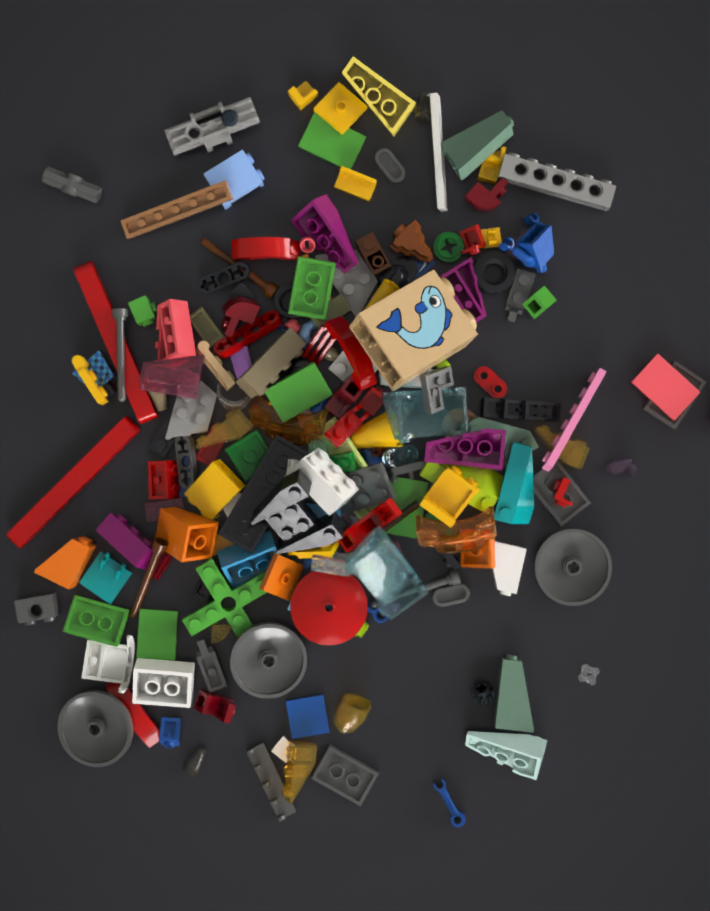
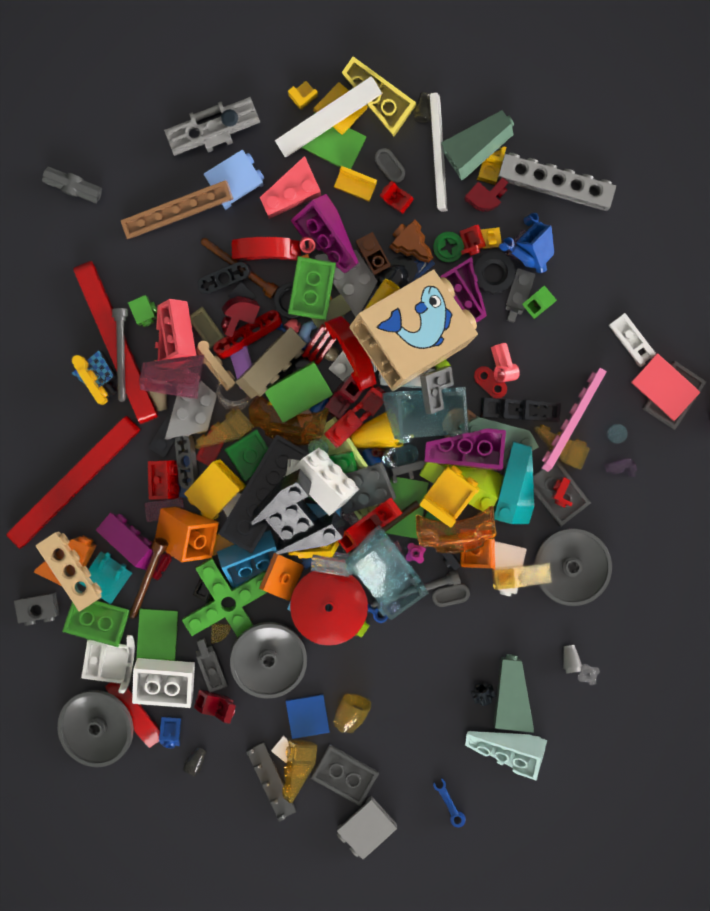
none -> tan brick [36,532,102,612]
none -> coral wedge [260,156,321,219]
none -> white tile [275,76,383,157]
none -> light grey panel [337,796,397,859]
none -> red bracket [380,181,414,214]
none -> dark pink plate [405,543,426,564]
none -> coral piece [491,343,520,382]
none -> clear yellow slope [492,563,551,590]
none -> light grey cone [563,645,582,674]
none -> clear light blue tile [607,424,627,443]
none -> white plate [609,313,656,367]

